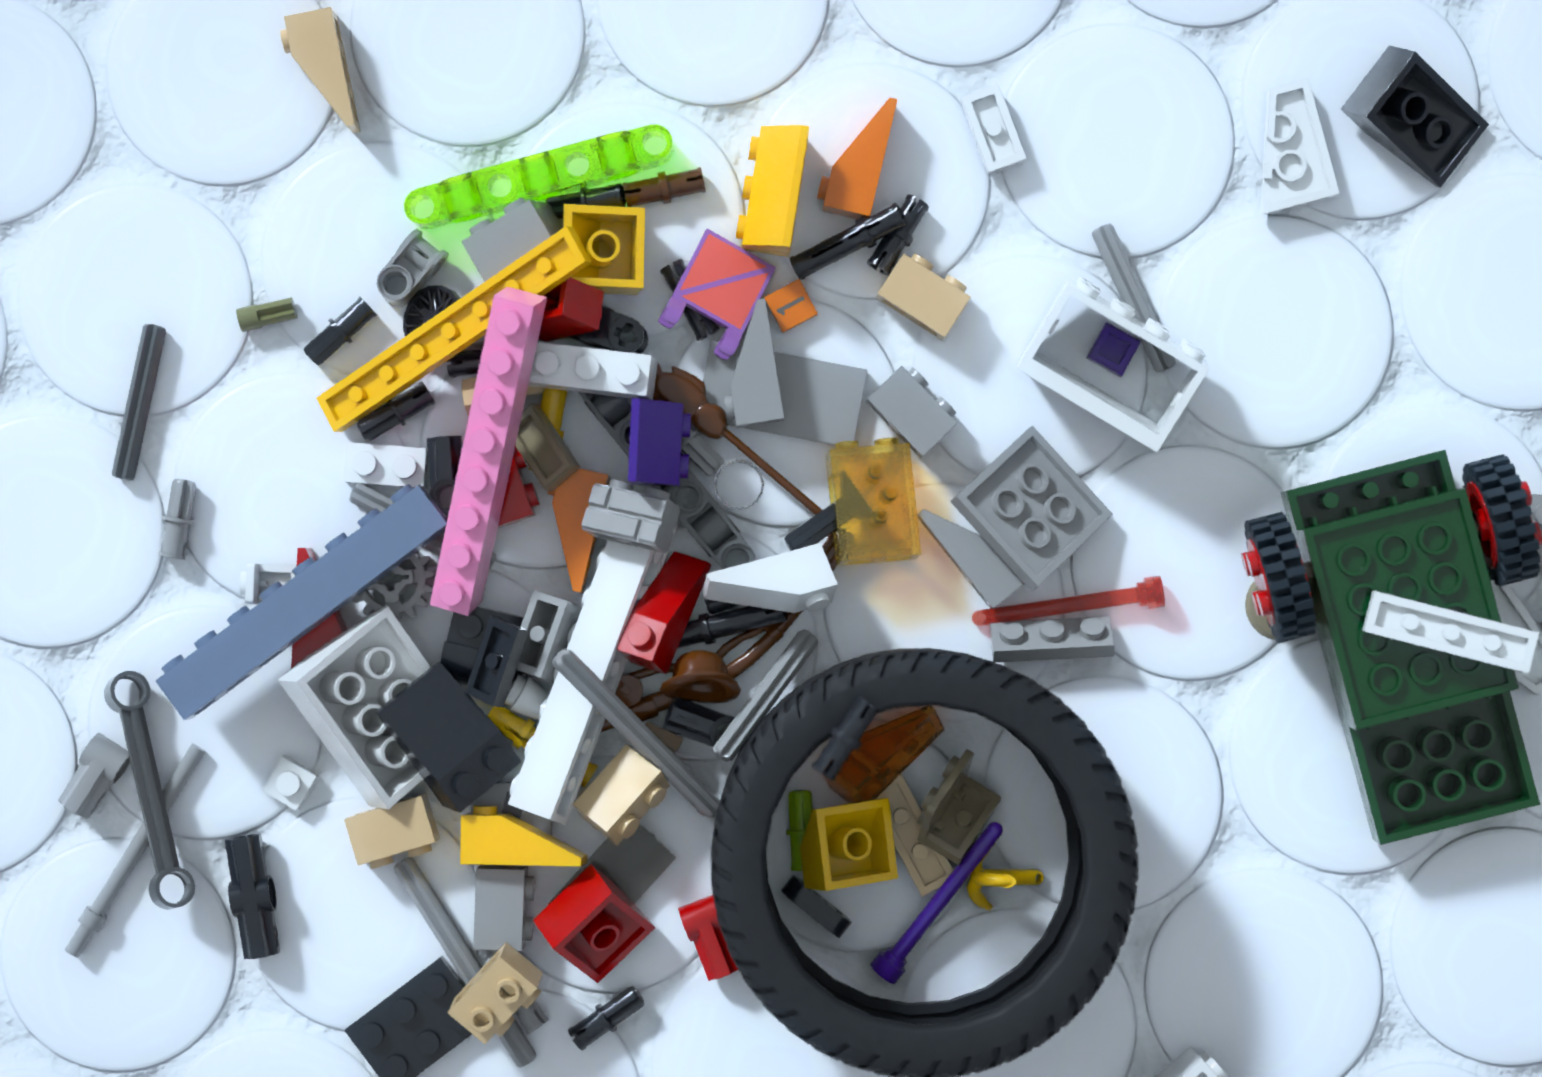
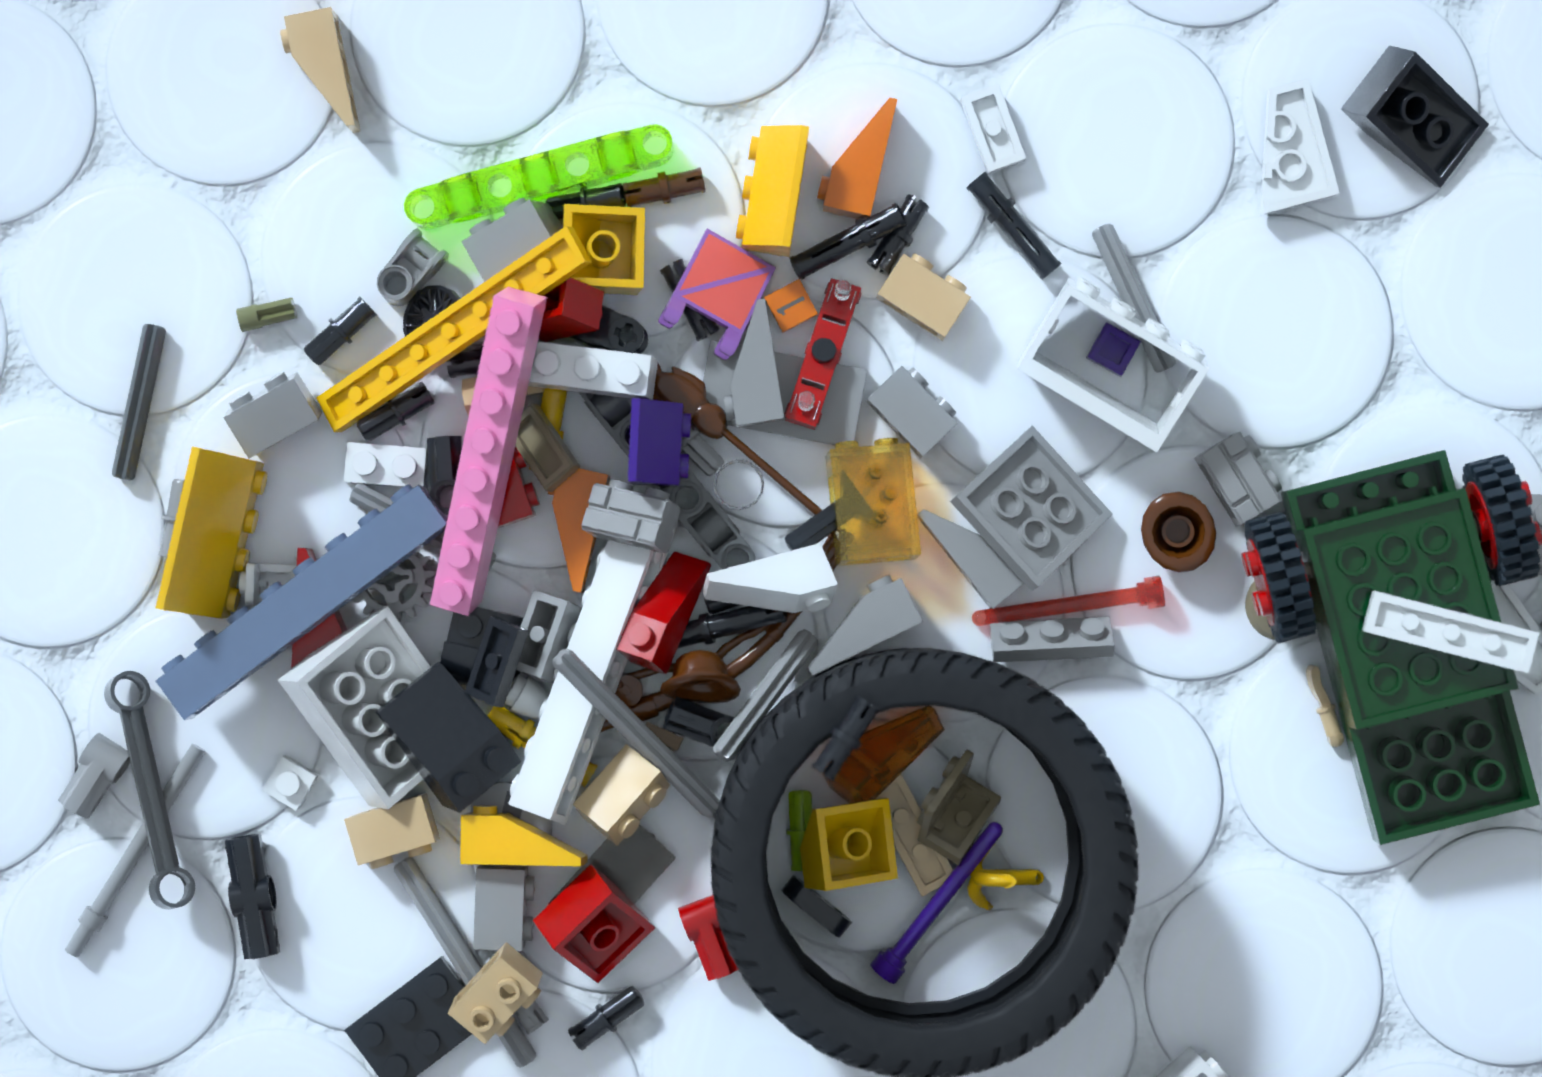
none -> yellow slope [155,446,267,619]
none -> light grey brick [223,371,322,459]
none -> red piece [784,278,862,430]
none -> light grey slope [808,574,923,676]
none -> black pin [966,171,1062,280]
none -> reddish brown hat [1141,492,1217,572]
none -> light grey brick [1194,431,1282,526]
none -> tan piece [1306,665,1344,747]

